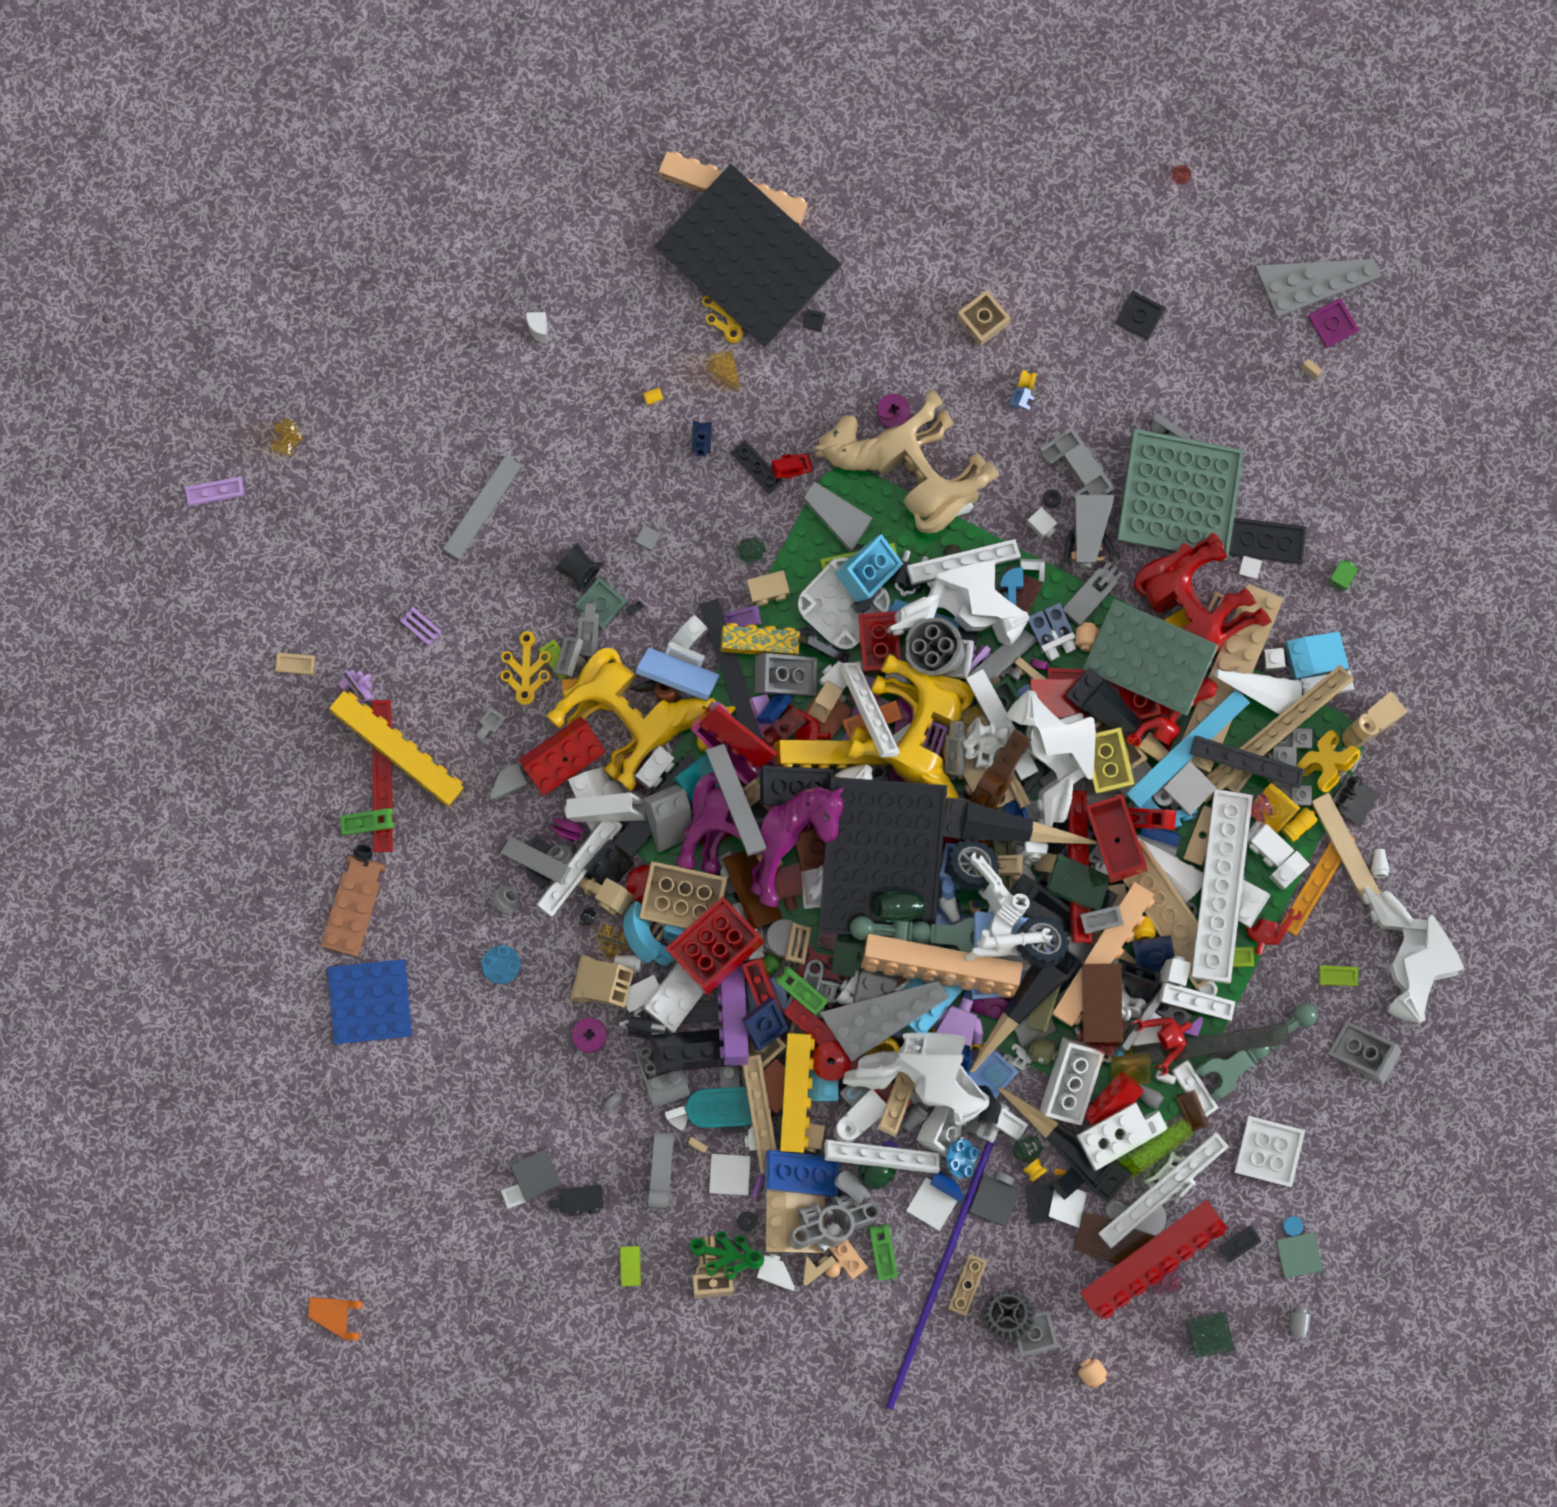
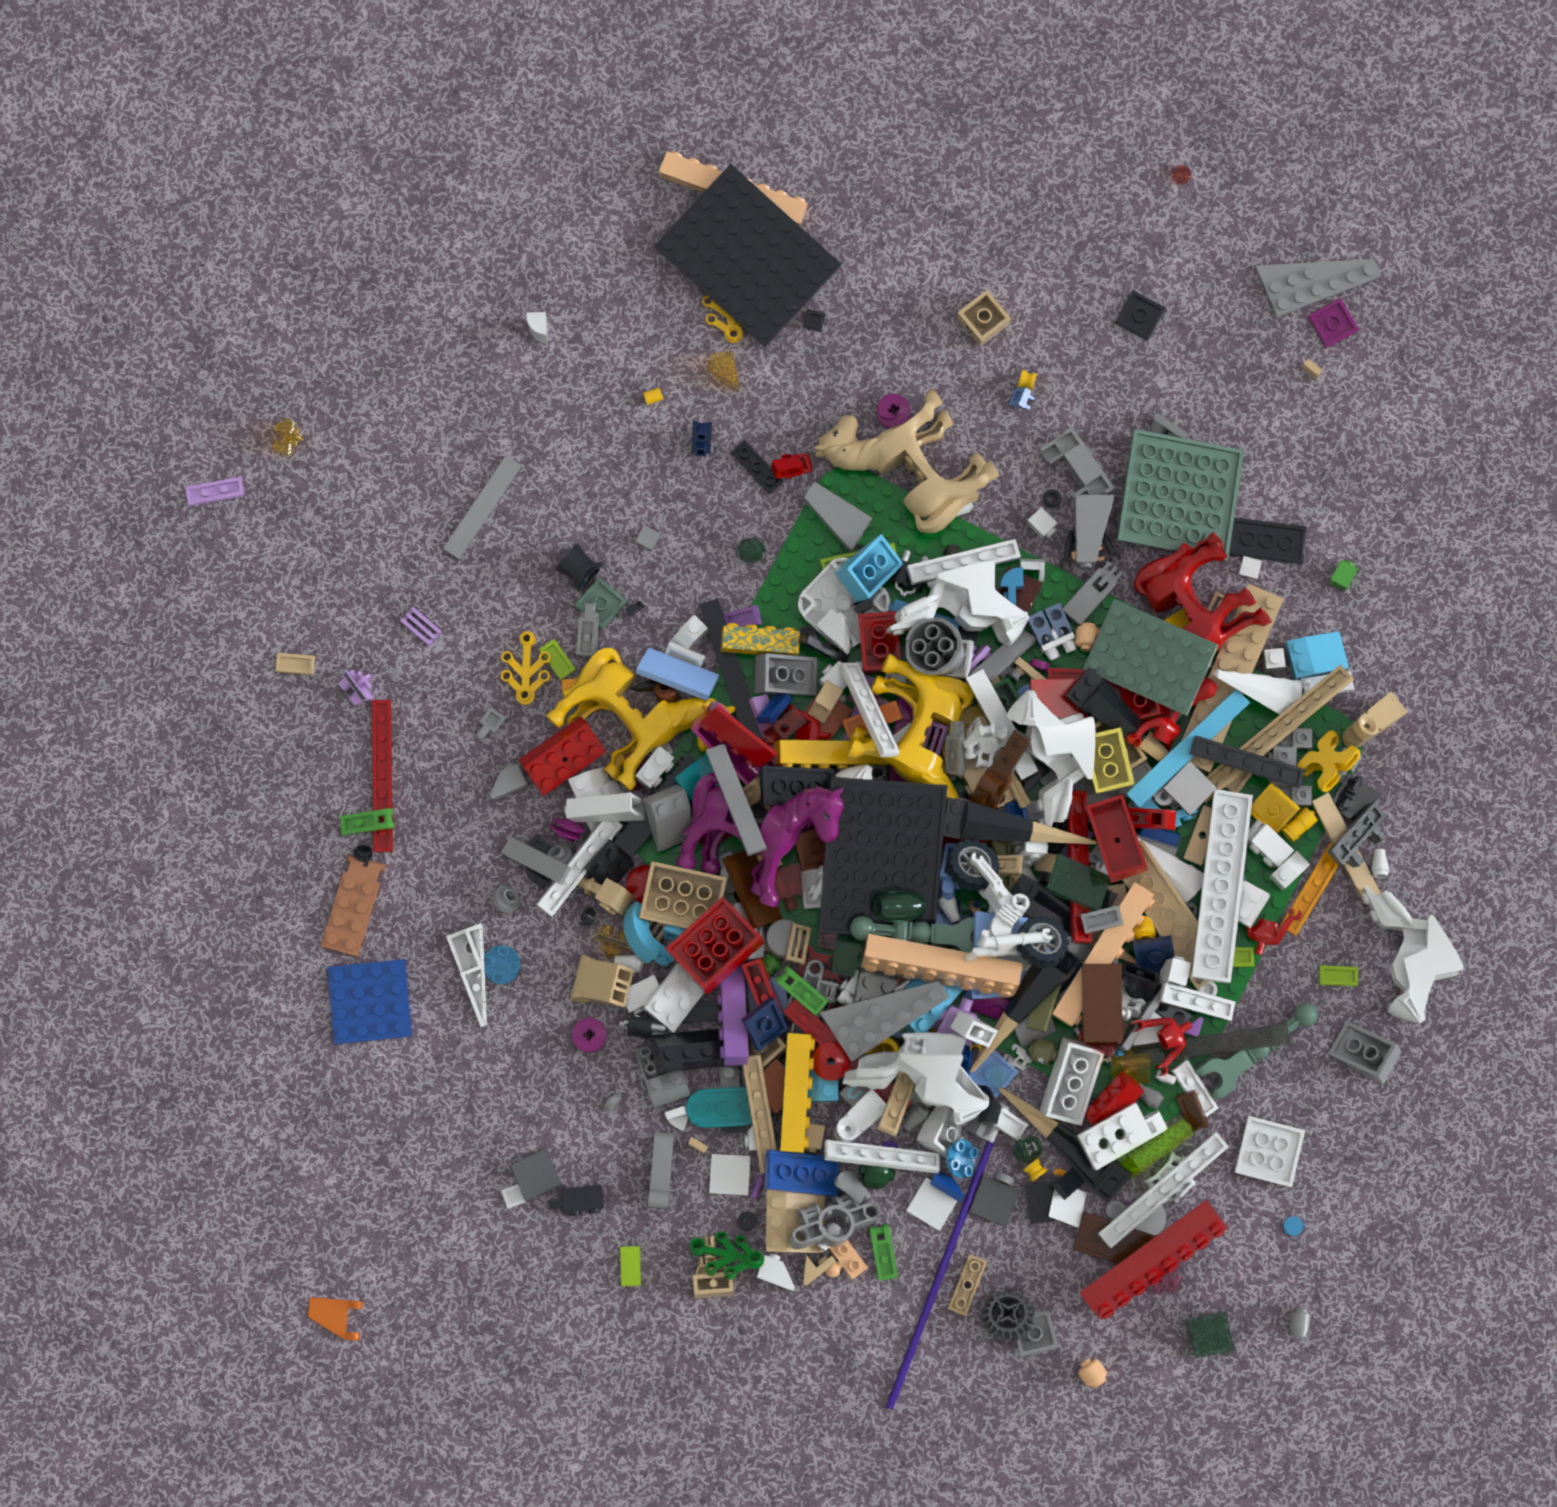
yellow brick [329,691,464,808] -> none
light grey tile [554,637,586,677] -> none
tan brick [747,570,790,606] -> none
black plate [1218,1225,1261,1263] -> none
clear pink piece [1250,793,1272,822] -> none
sand green tile [1276,1232,1323,1279] -> none
none -> white wedge [446,923,487,1027]
none -> white slope [816,609,850,654]
none -> white slope [950,1011,998,1048]
none -> dark grey hinge [1327,802,1386,868]

